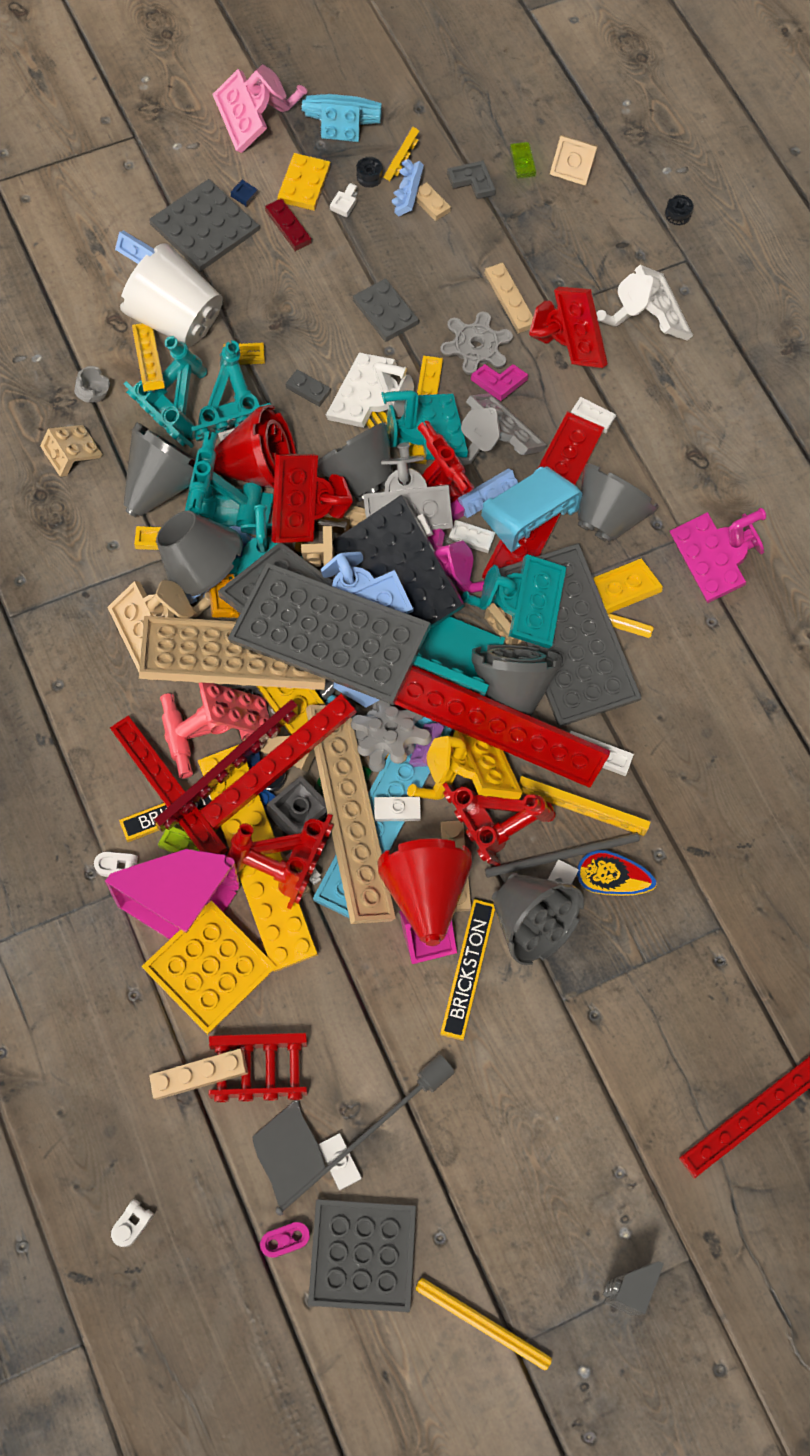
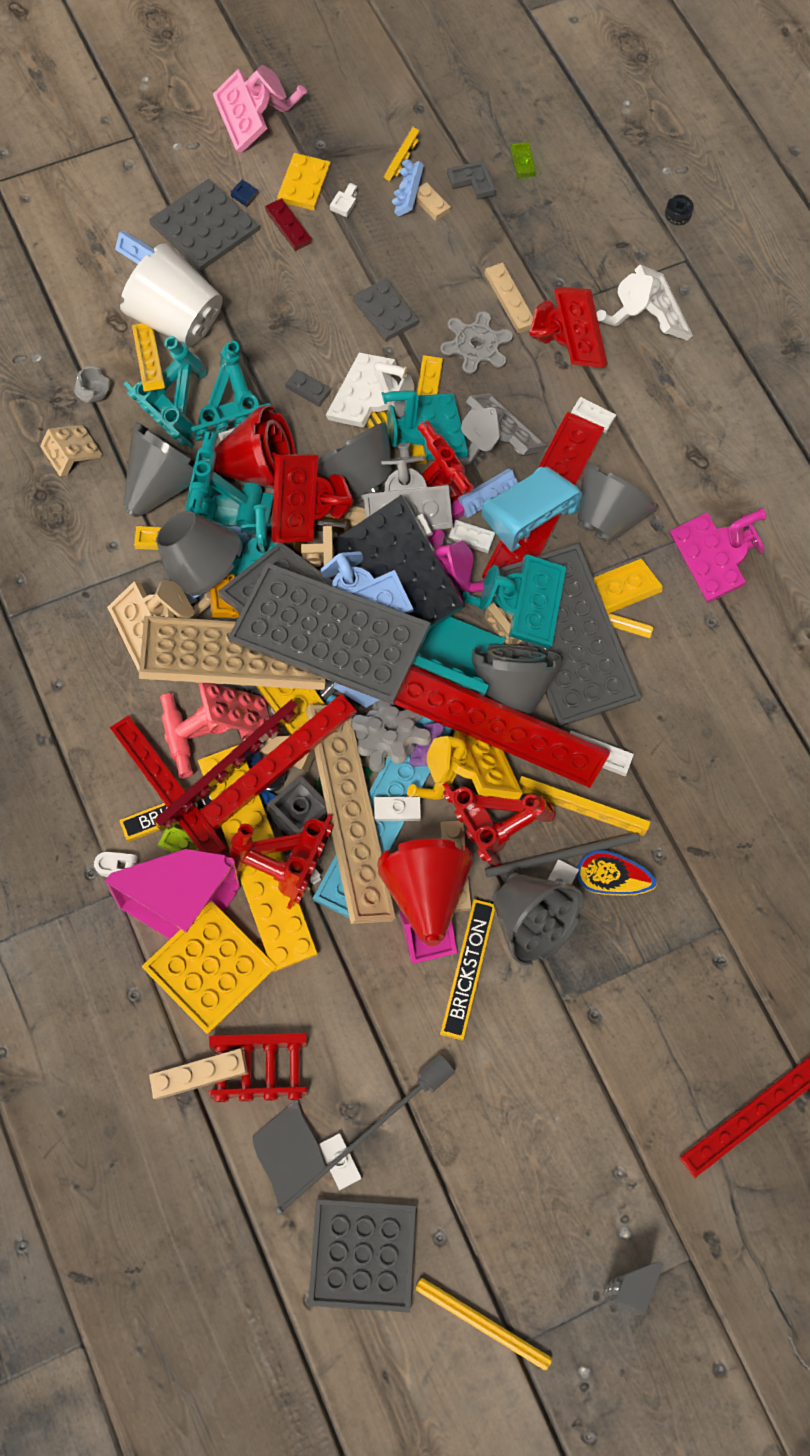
white plate [111,1199,154,1247] -> none
yellow tile [223,343,265,365] -> none
dark pink plate [260,1222,310,1258] -> none
medium azure plate [302,94,382,142] -> none
black wheel [356,157,383,188] -> none
dark pink plate [471,364,528,401] -> none
tan bracket [550,135,598,186] -> none

